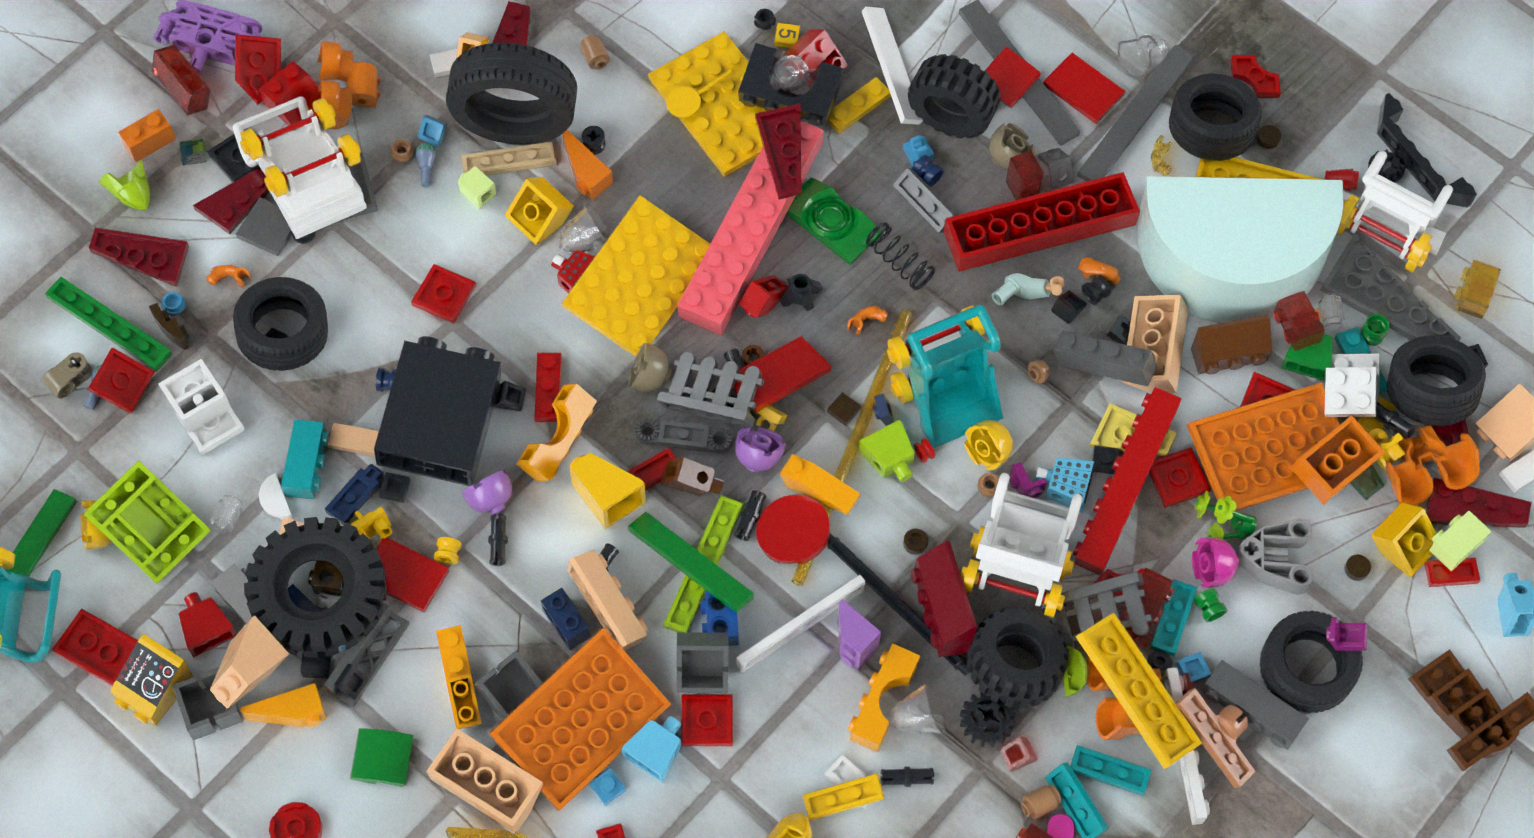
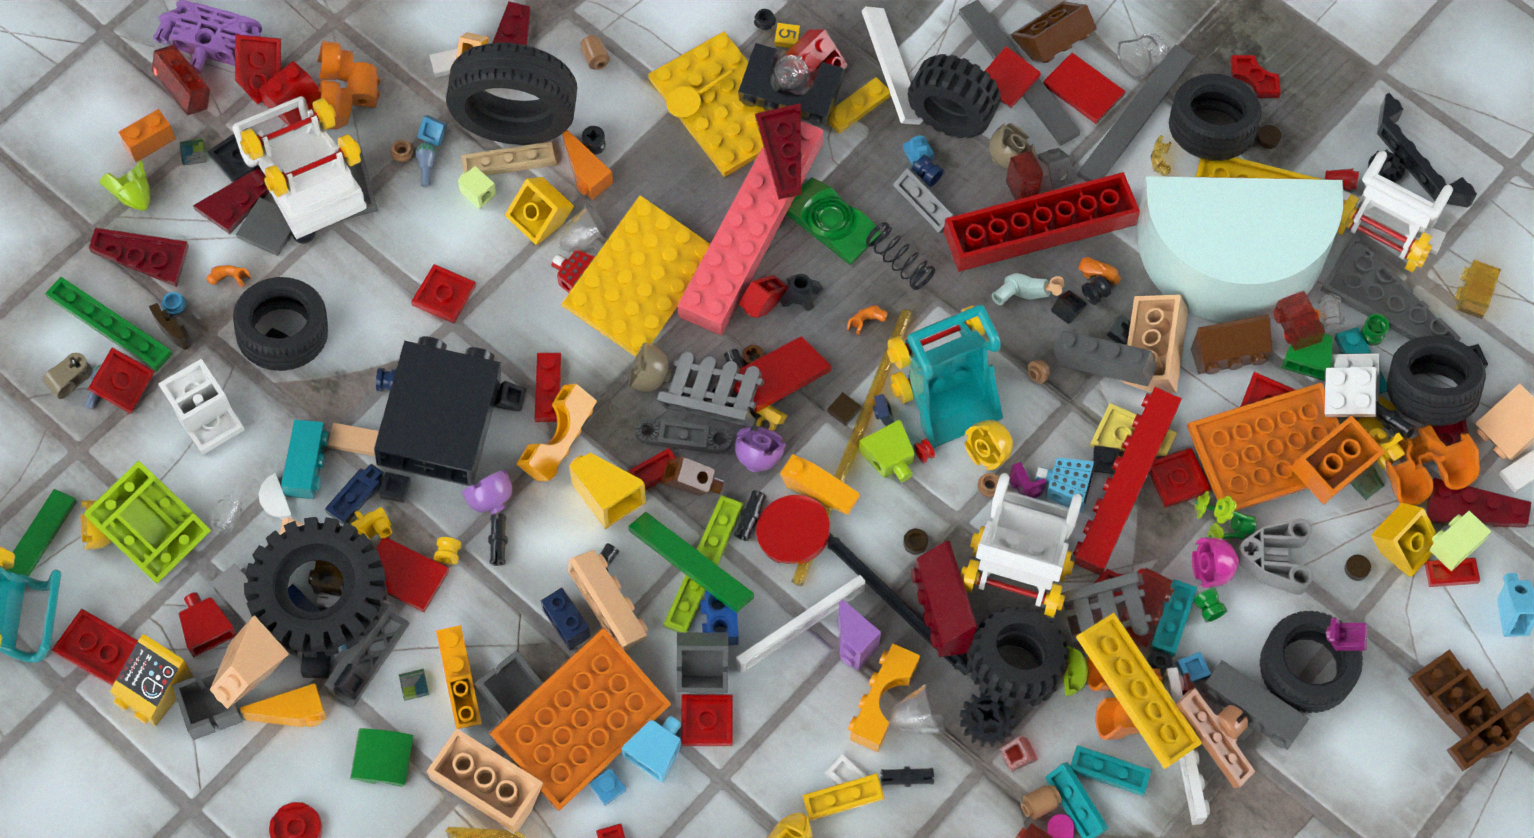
none -> clear green tile [399,669,429,701]
none -> reddish brown slope [1011,1,1097,63]

